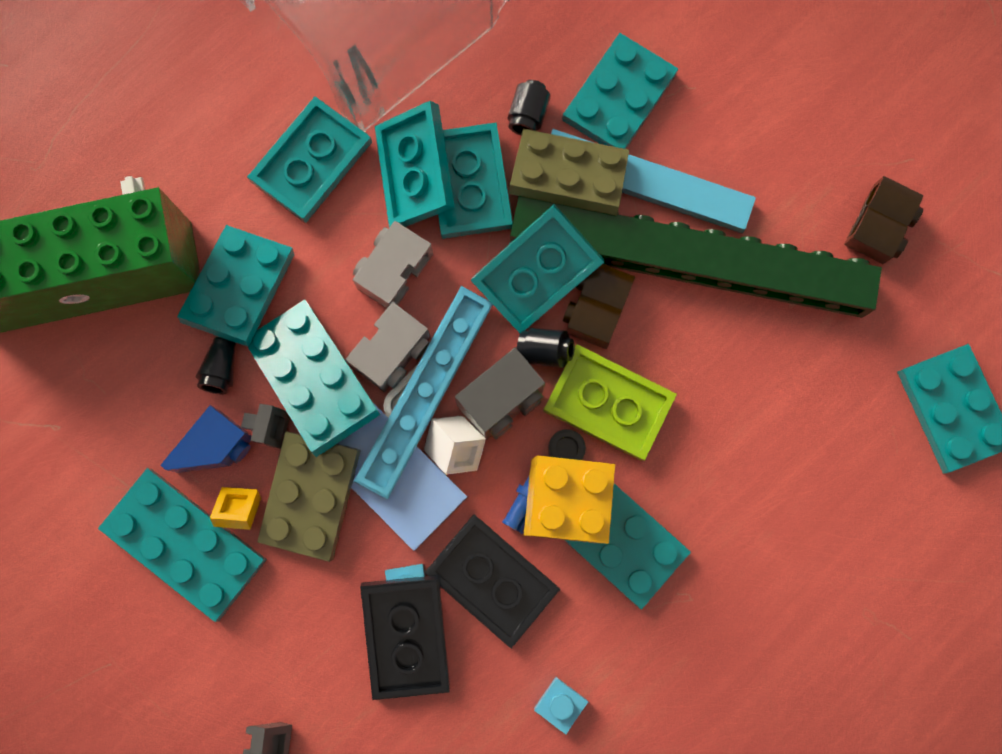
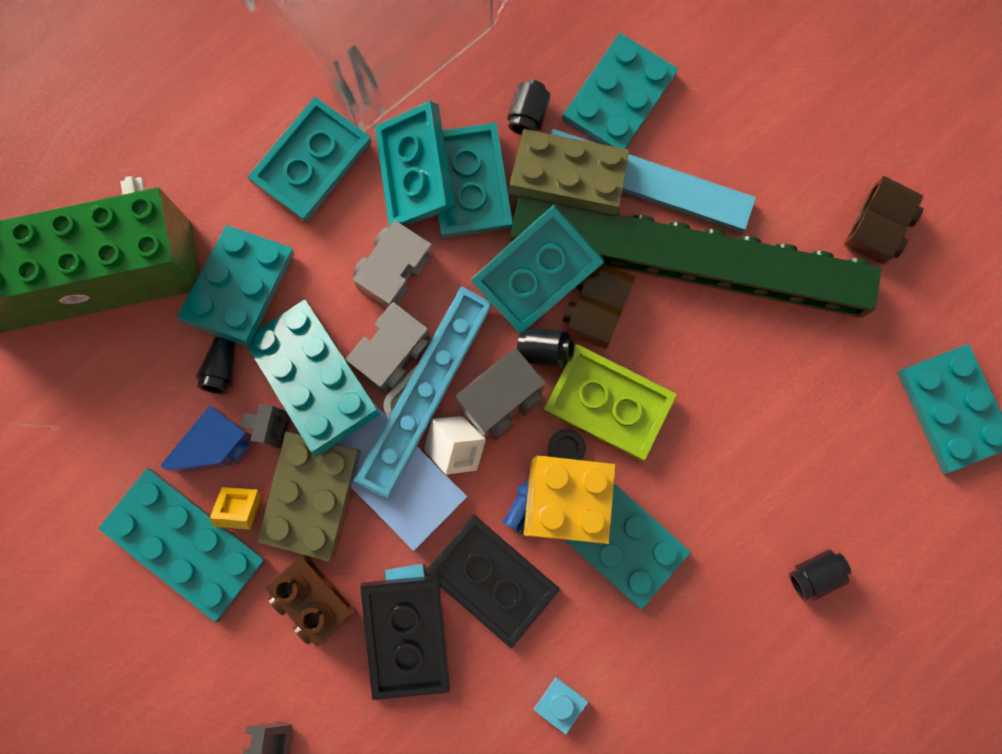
none -> reddish brown brick [265,555,357,647]
none -> black brick [789,549,851,601]

